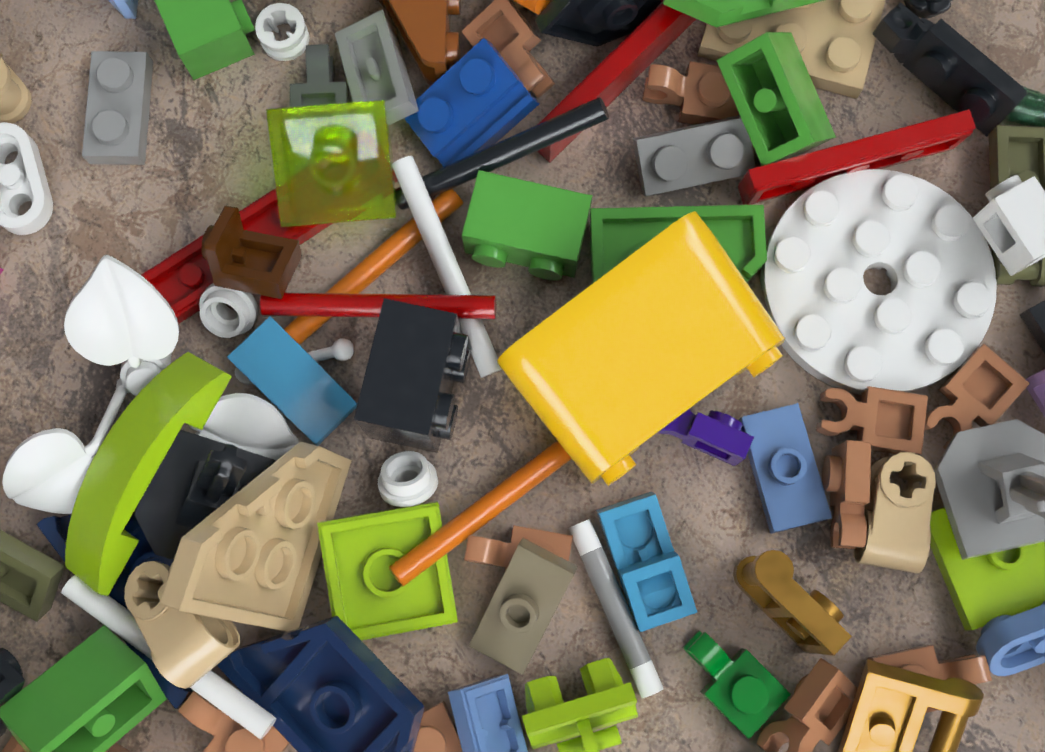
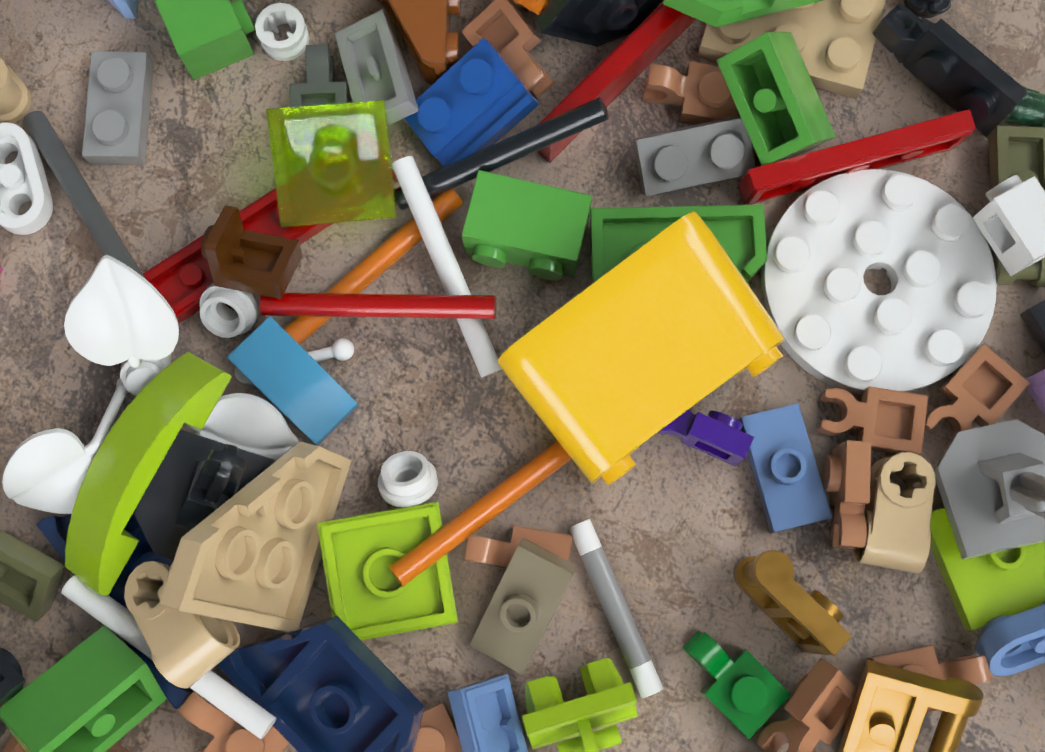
black brick [354,298,471,453] -> none
dark azure slope [596,491,698,632] -> none
none -> dark grey bar [23,111,145,278]

